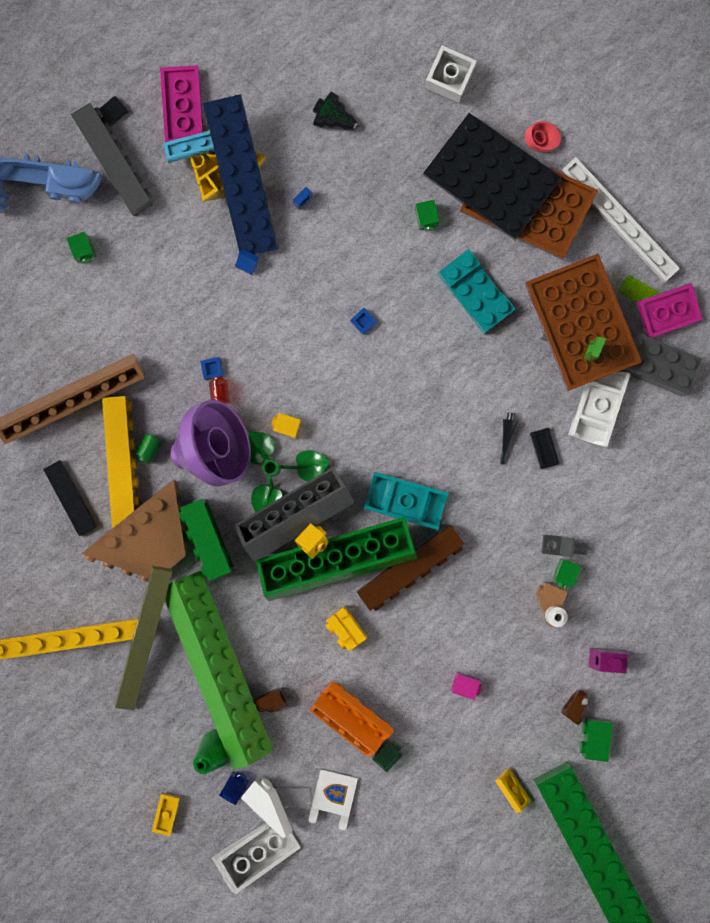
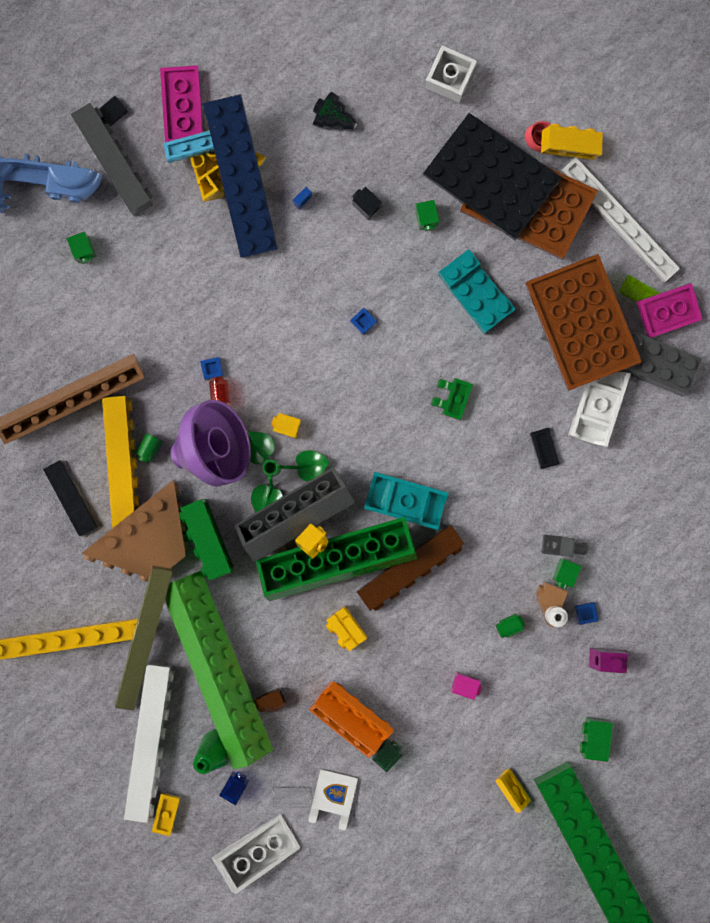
blue tile [235,249,259,275] -> none
white slope [241,776,293,839] -> none
black piece [500,412,517,464] -> none
reddish brown rock [561,690,588,725] -> none
bright green tile [584,336,606,362] -> none
none -> white brick [124,662,175,823]
none -> black brick [352,186,382,220]
none -> green plate [430,378,473,421]
none -> green brick [495,613,526,639]
none -> yellow brick [541,124,603,160]
none -> blue tile [575,602,599,625]

